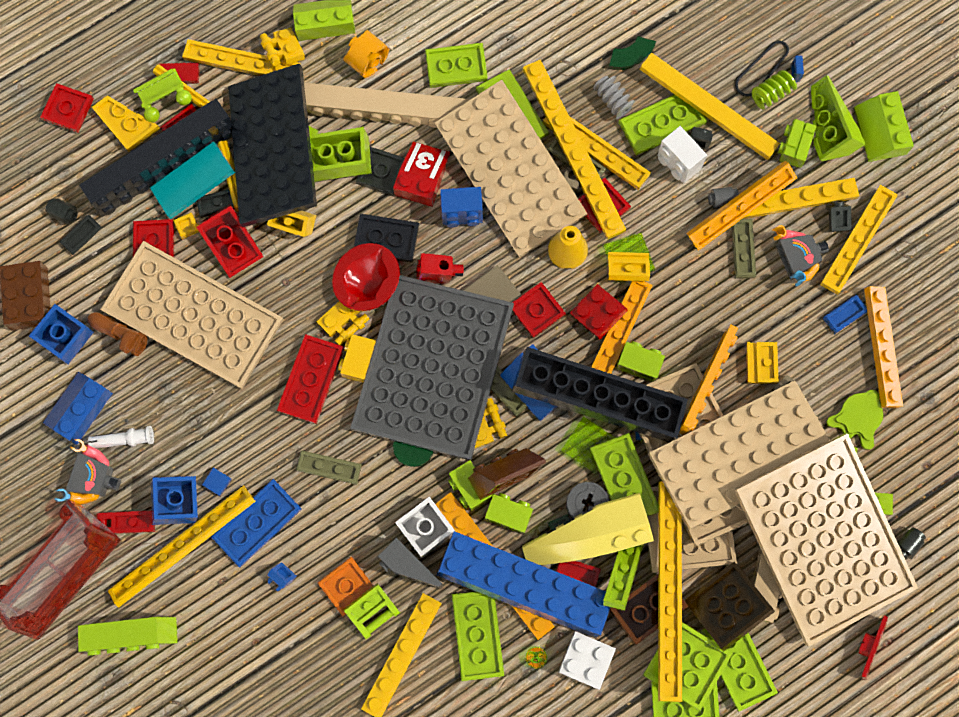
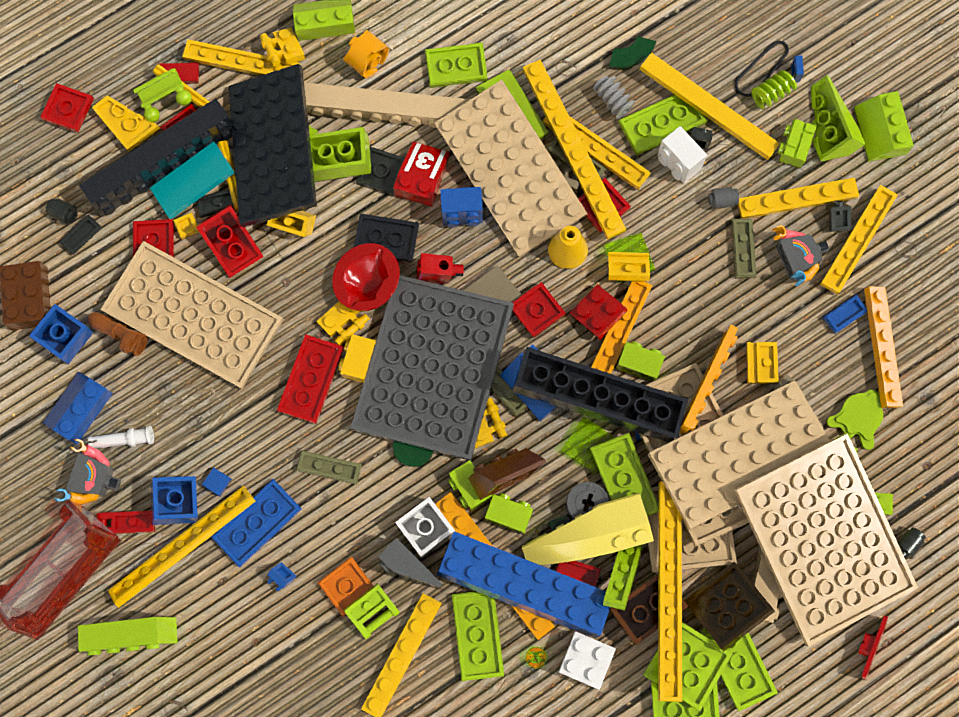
light orange plate [686,161,797,251] -> none

